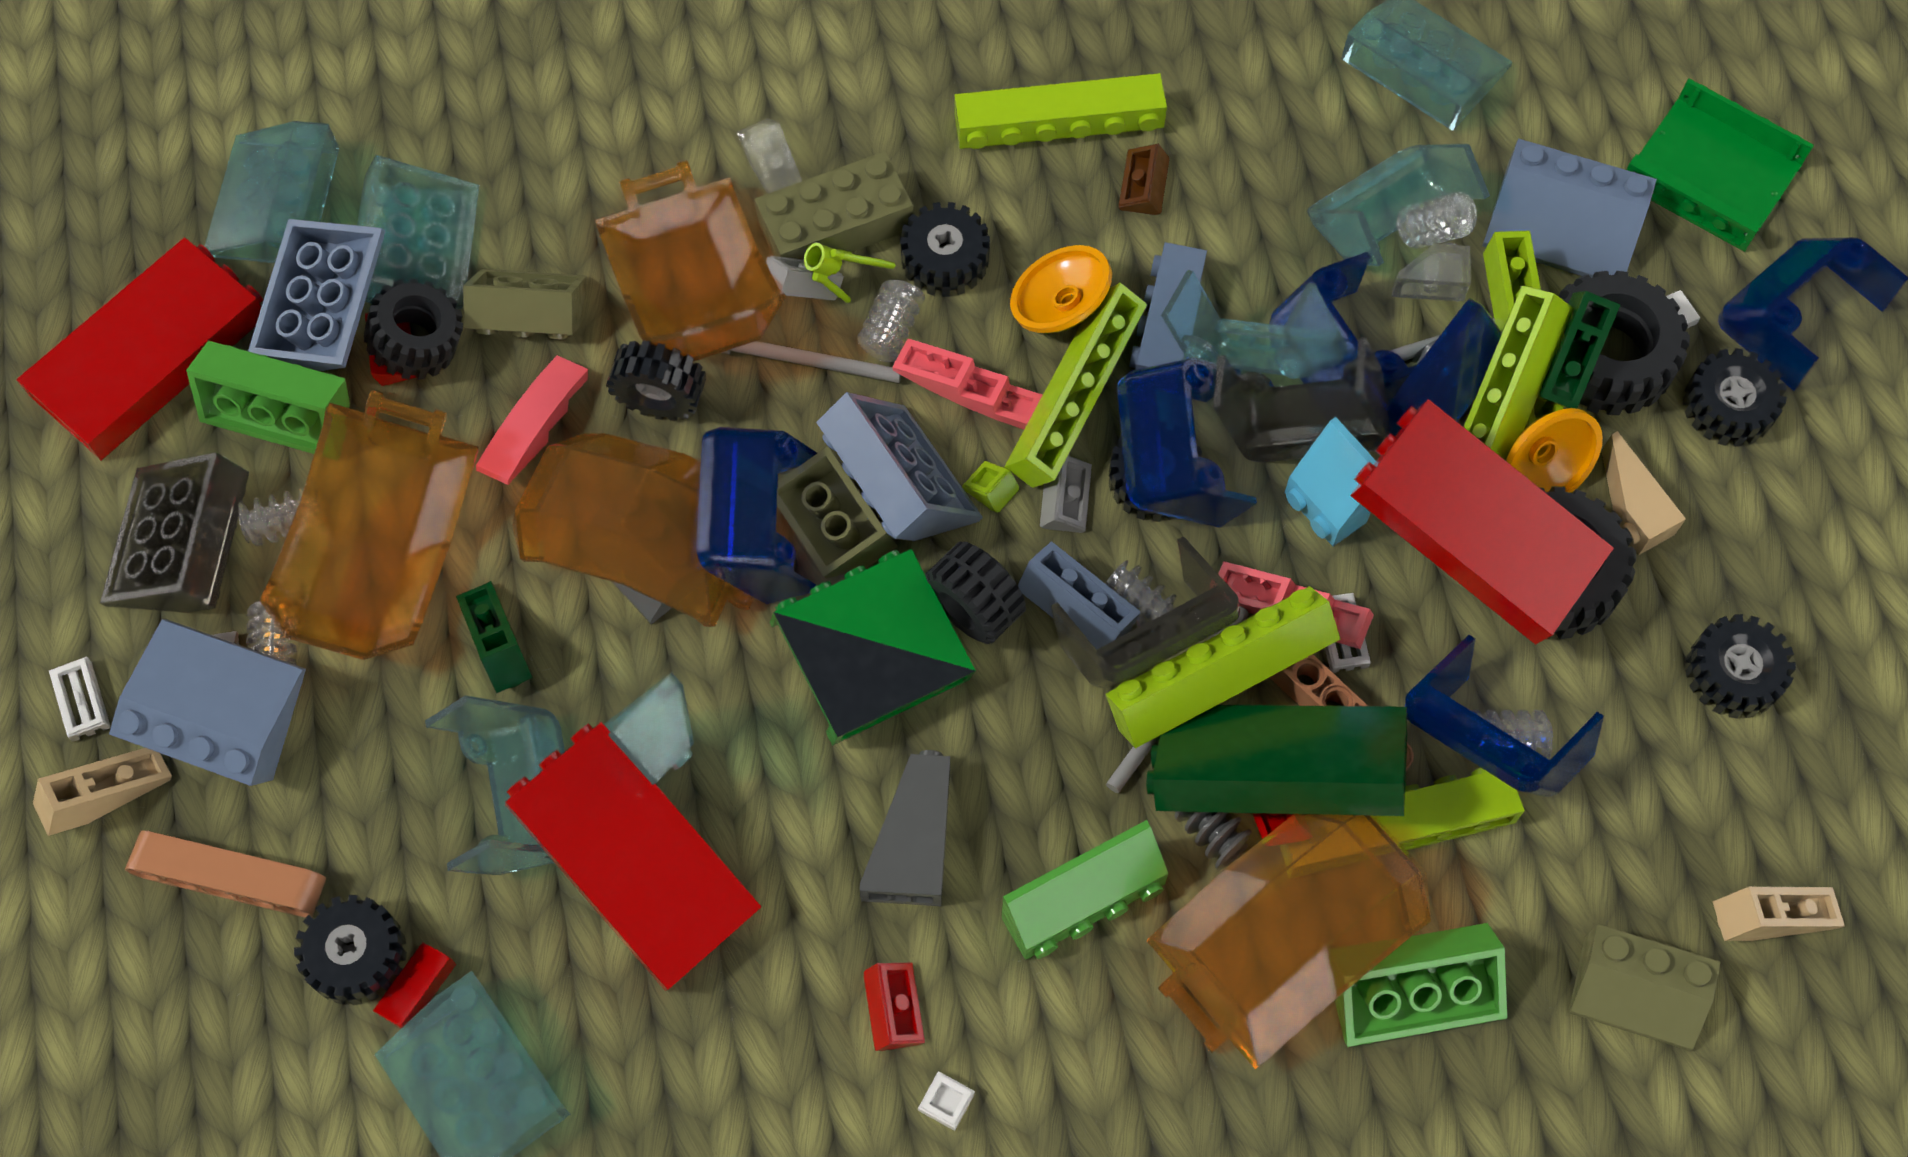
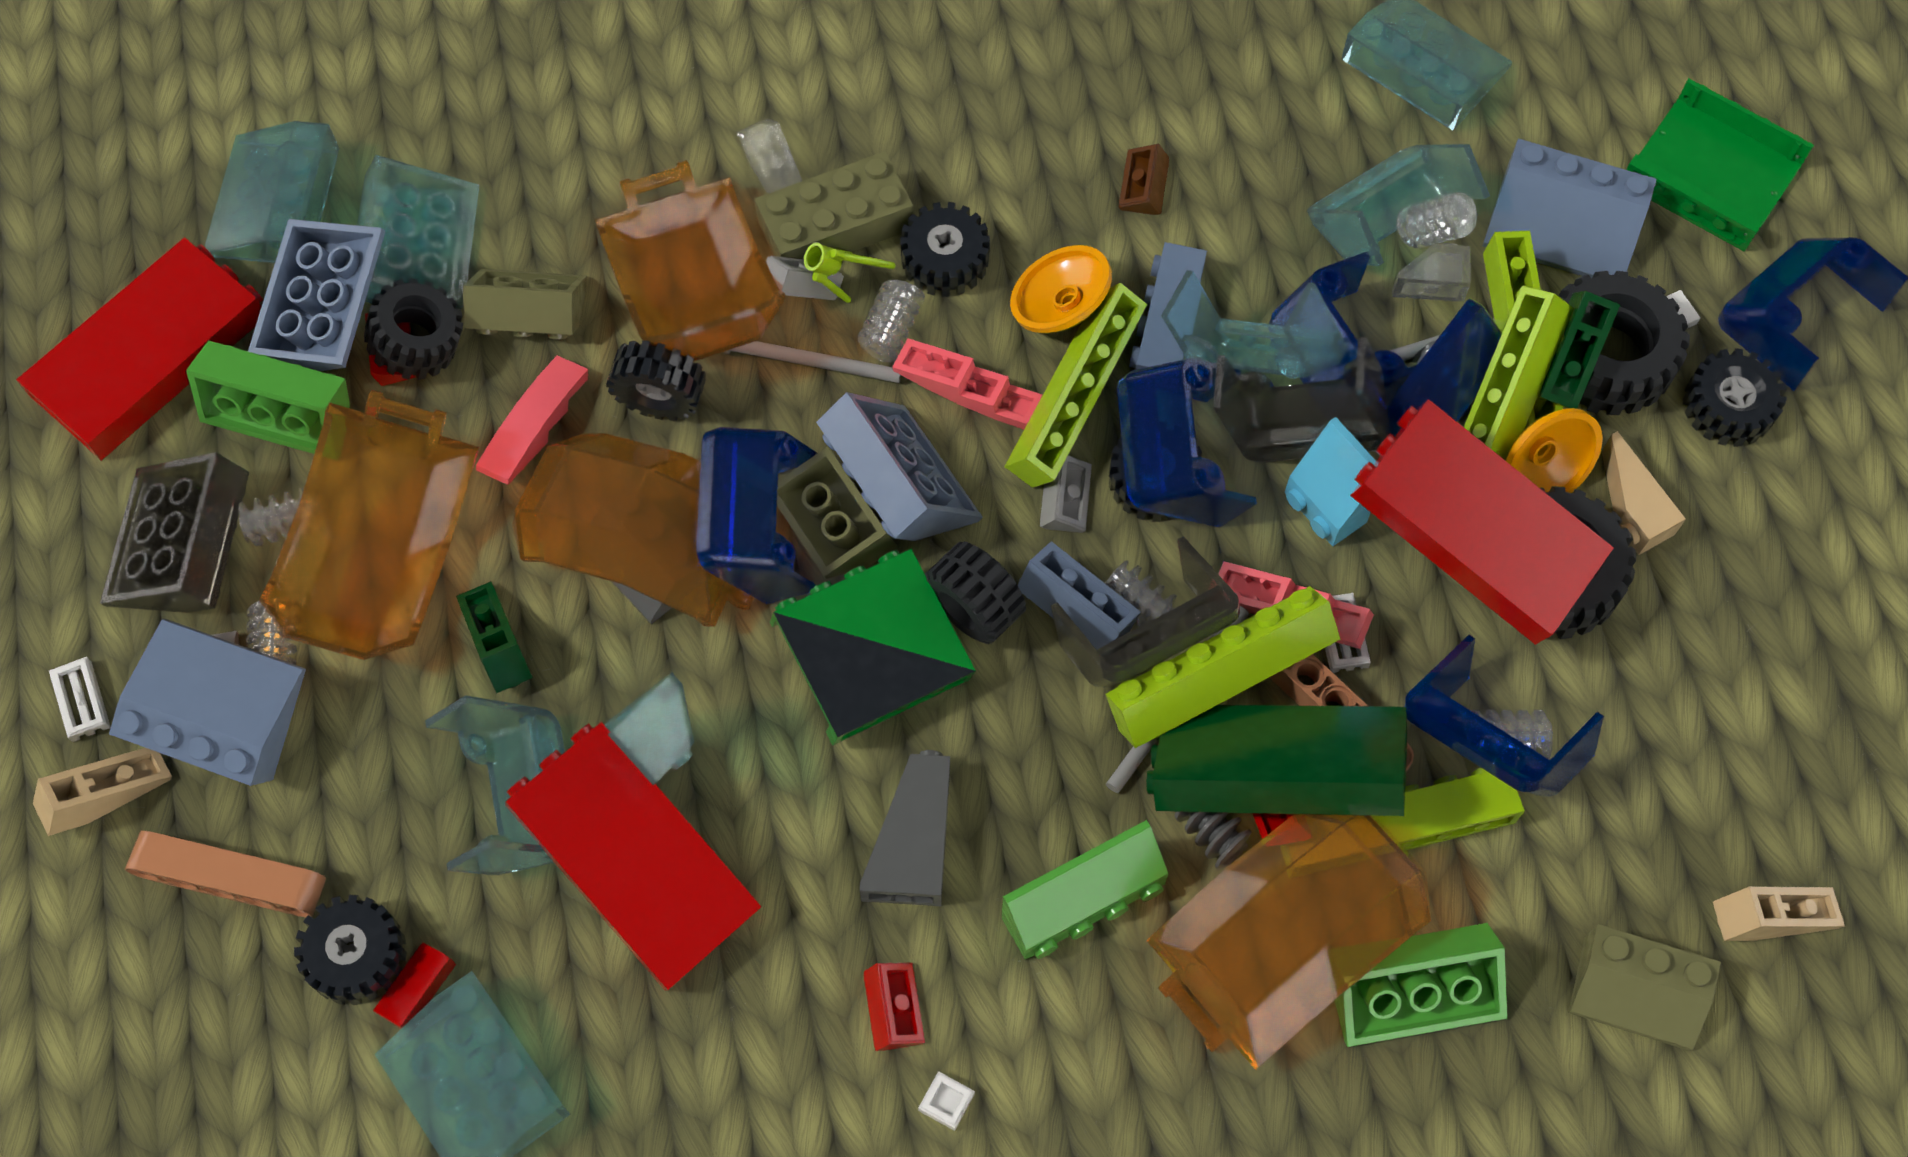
lime brick [954,73,1167,149] -> none
lime slope [962,461,1019,513] -> none
black wheel [1685,614,1796,718] -> none

